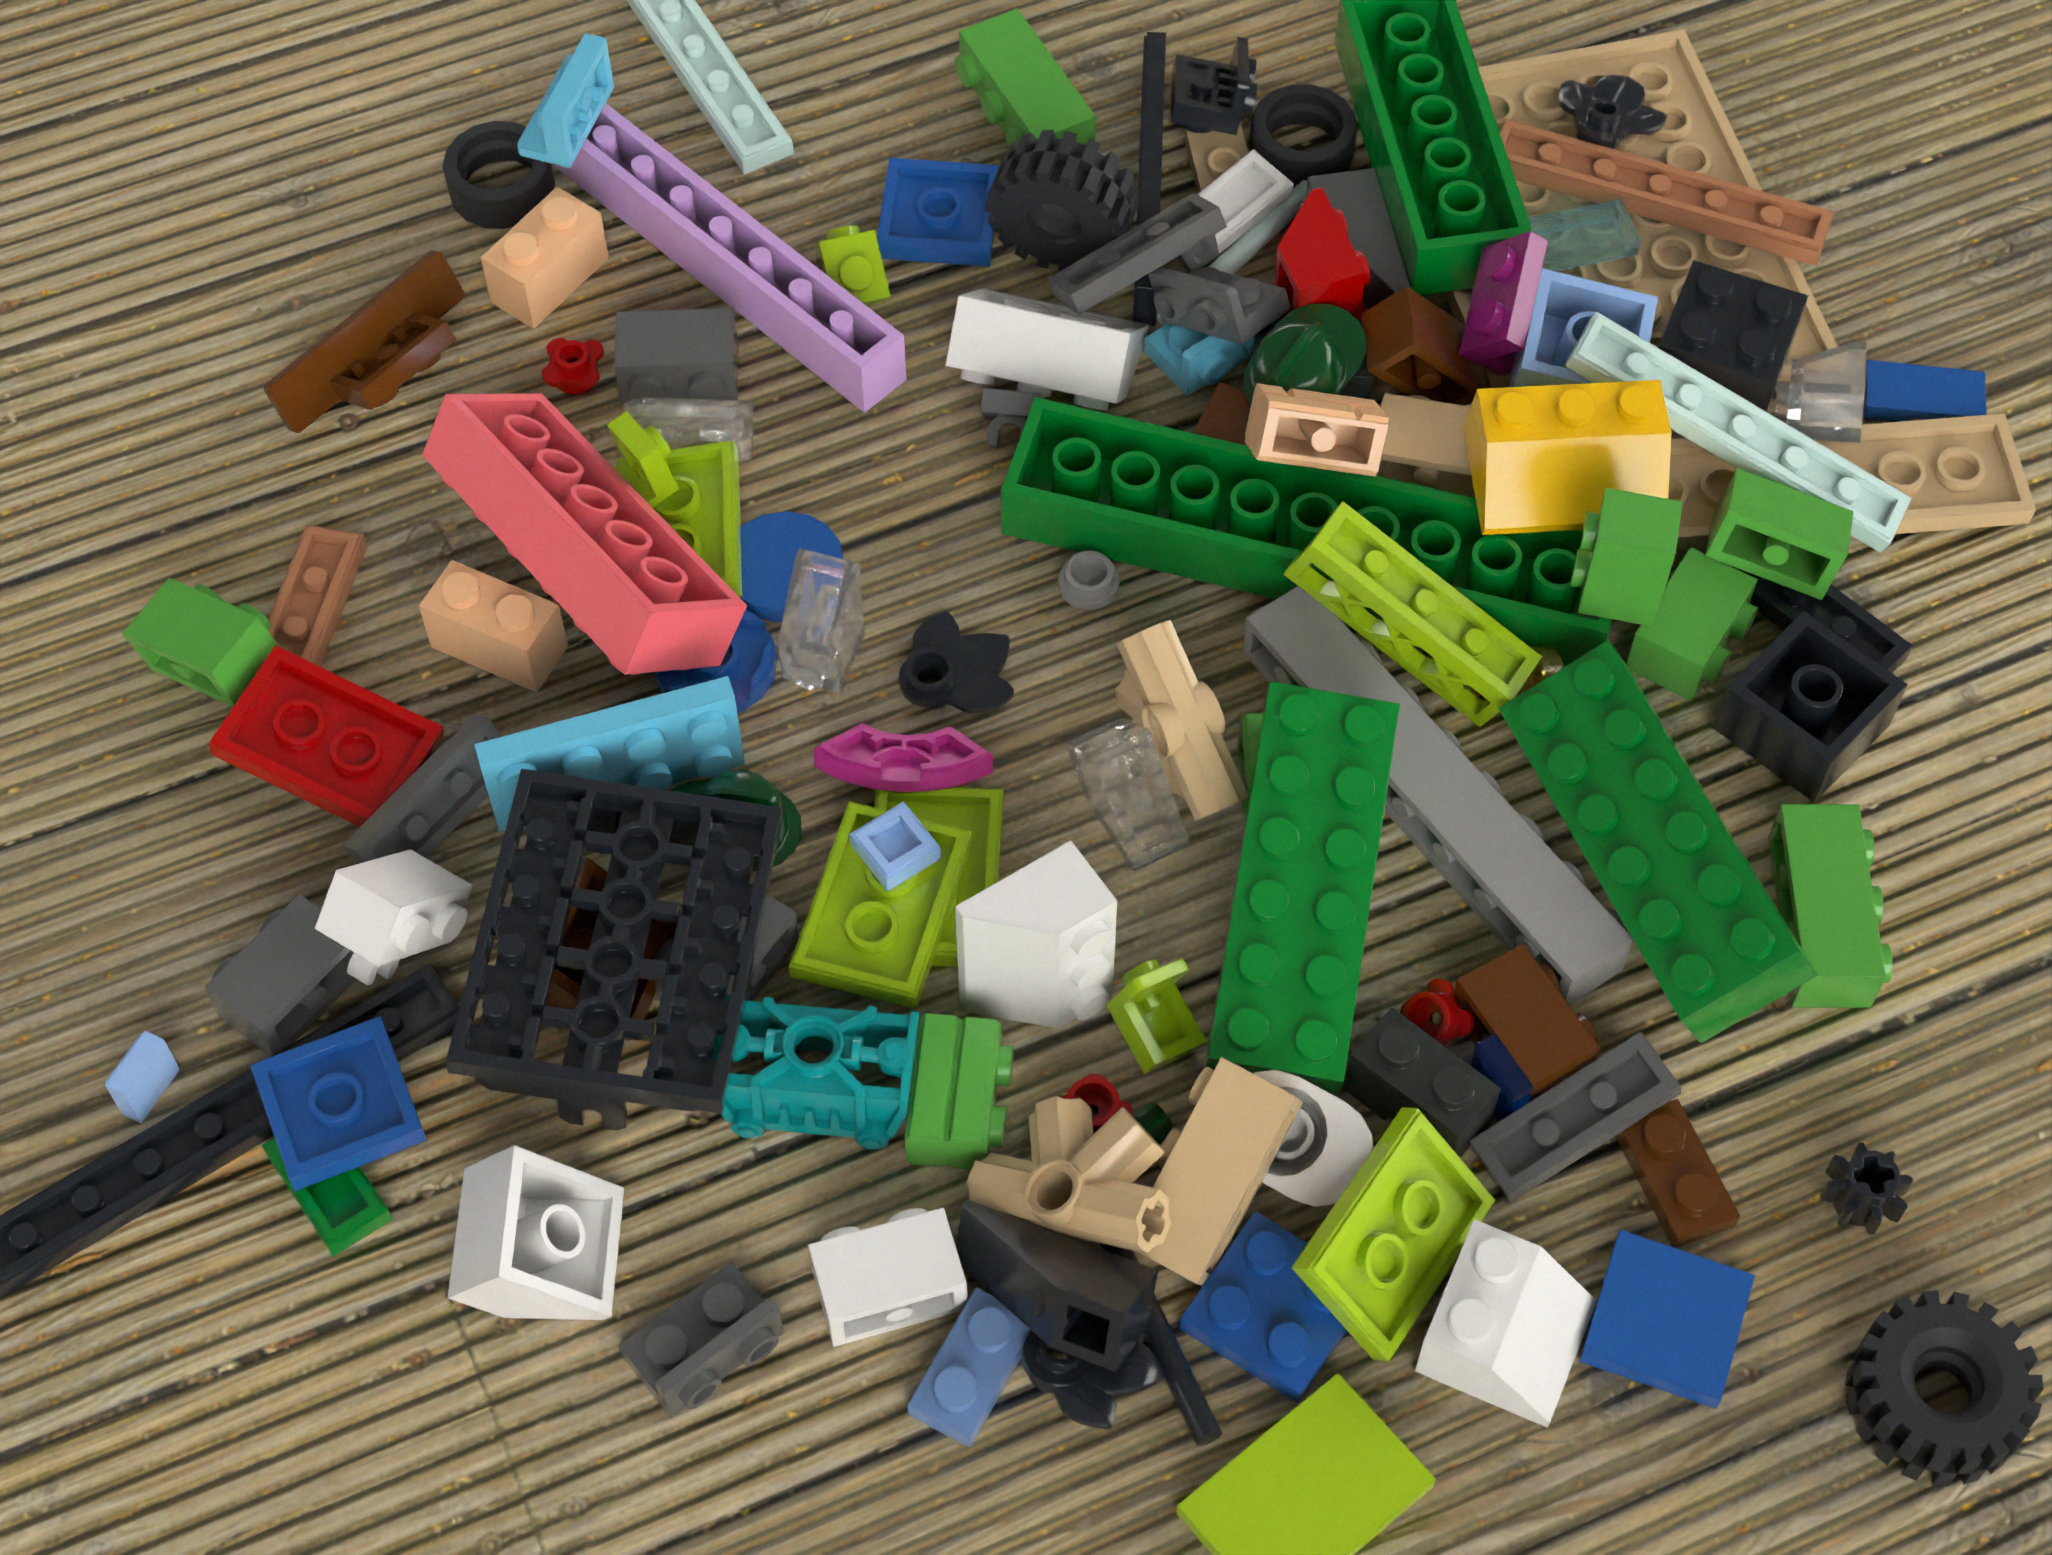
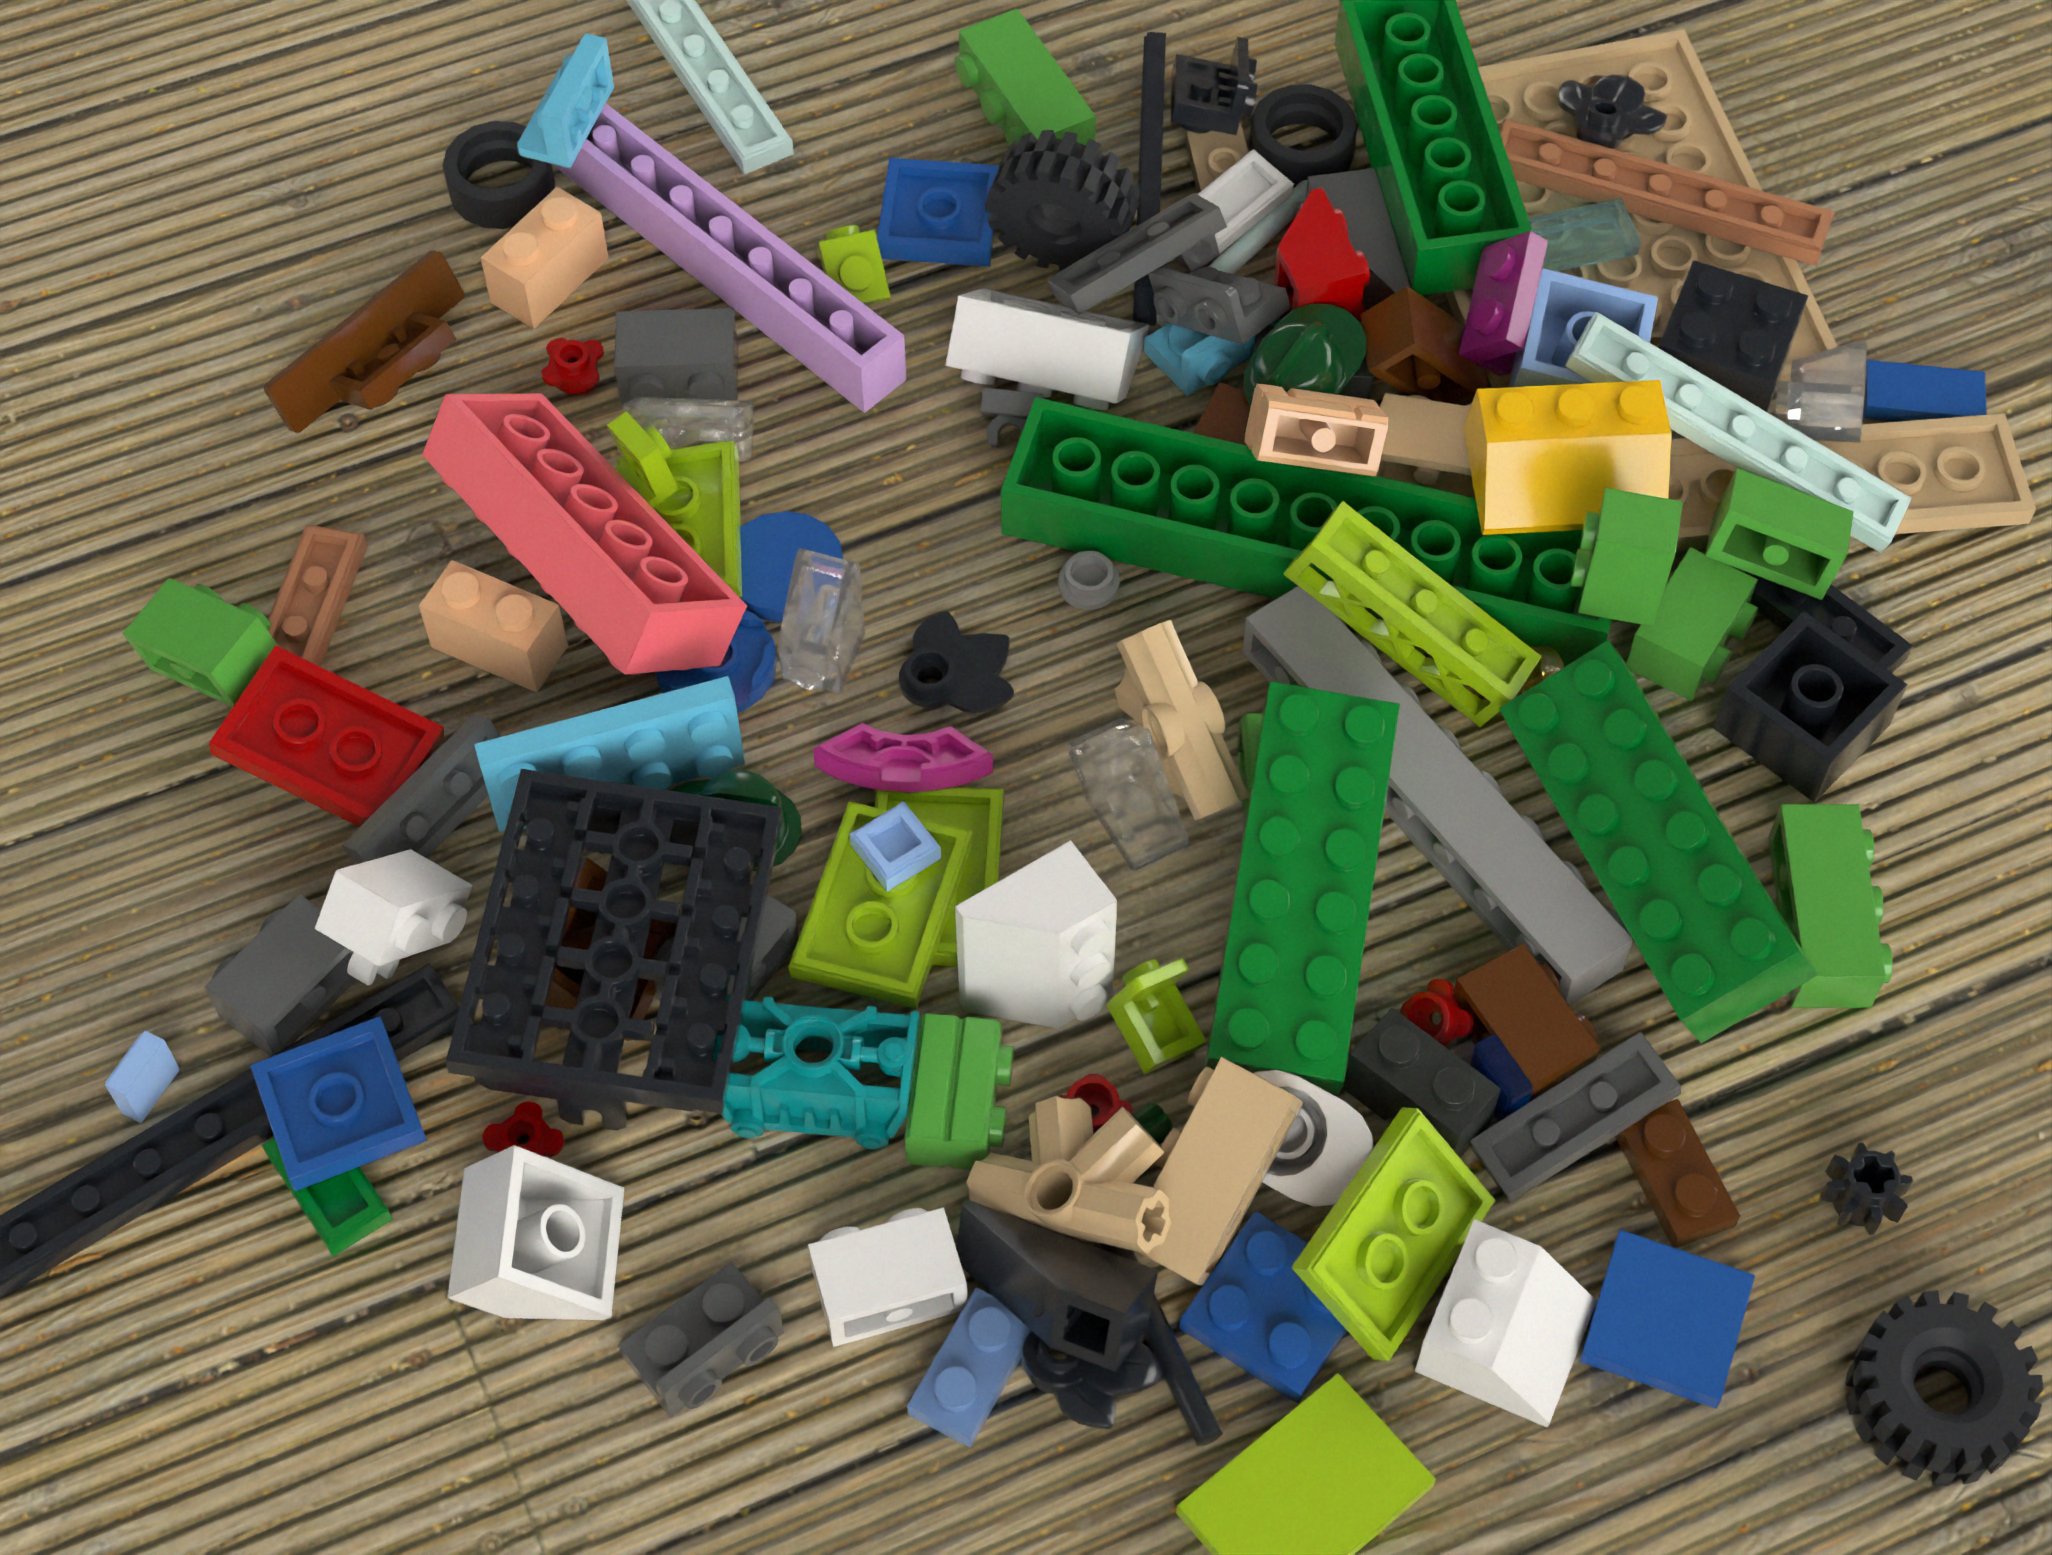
none -> red plate [482,1101,564,1159]

